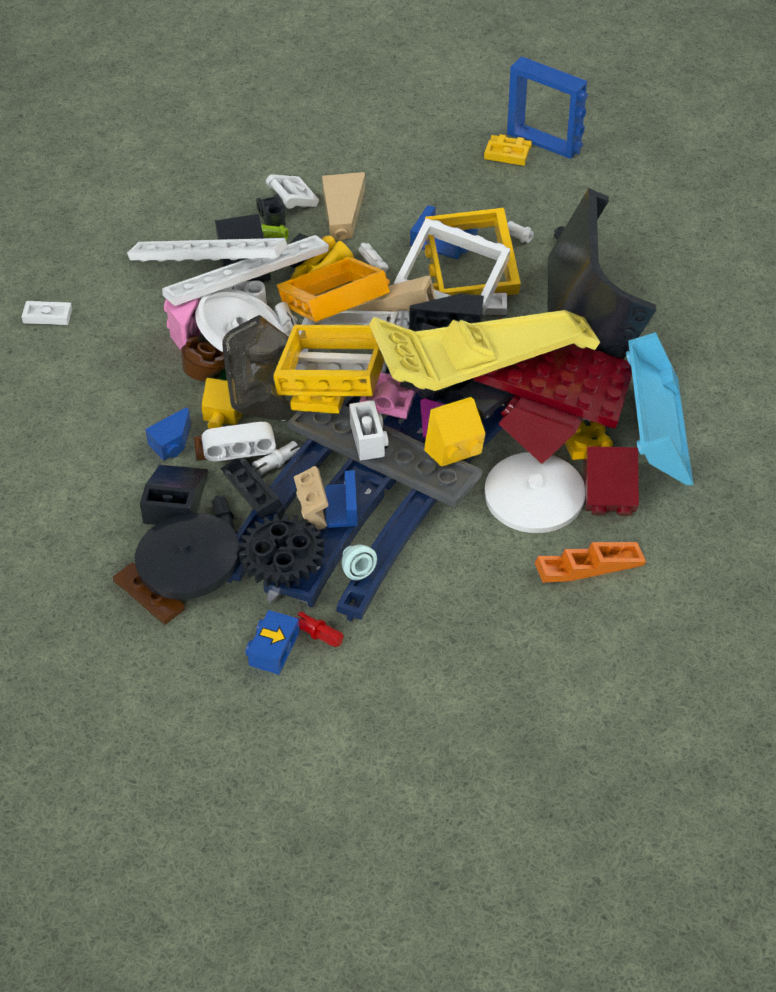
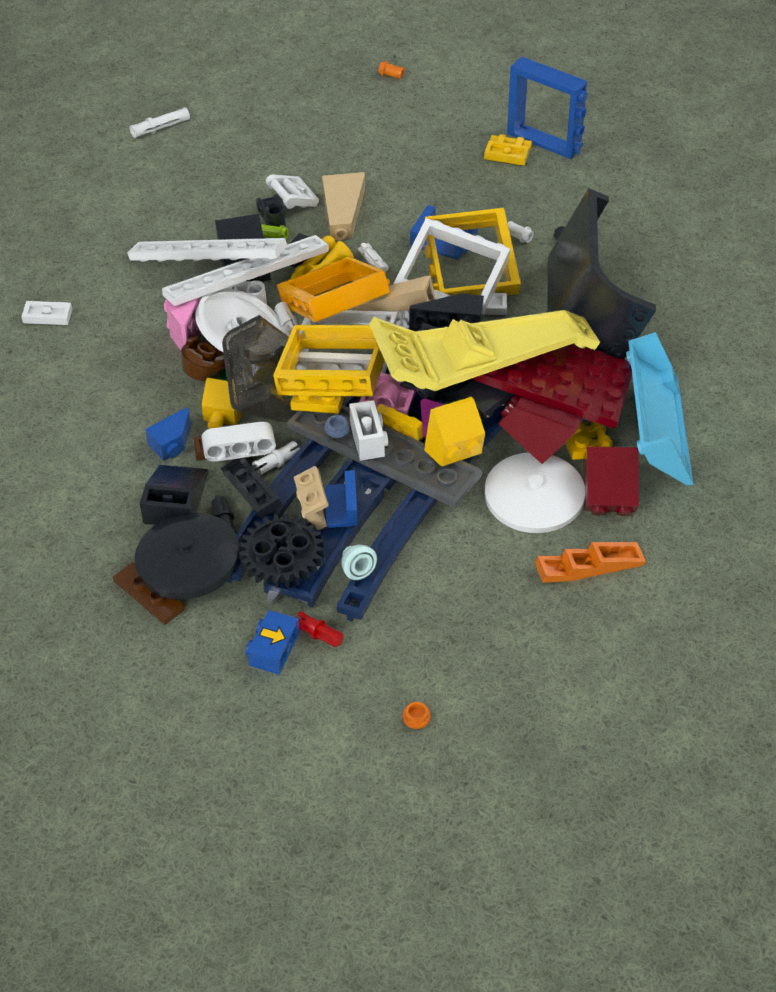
none -> white pin [129,107,190,138]
none -> sand blue plate [325,415,350,438]
none -> yellow plate [376,404,423,442]
none -> orange pin [378,61,405,80]
none -> orange plate [403,702,431,729]

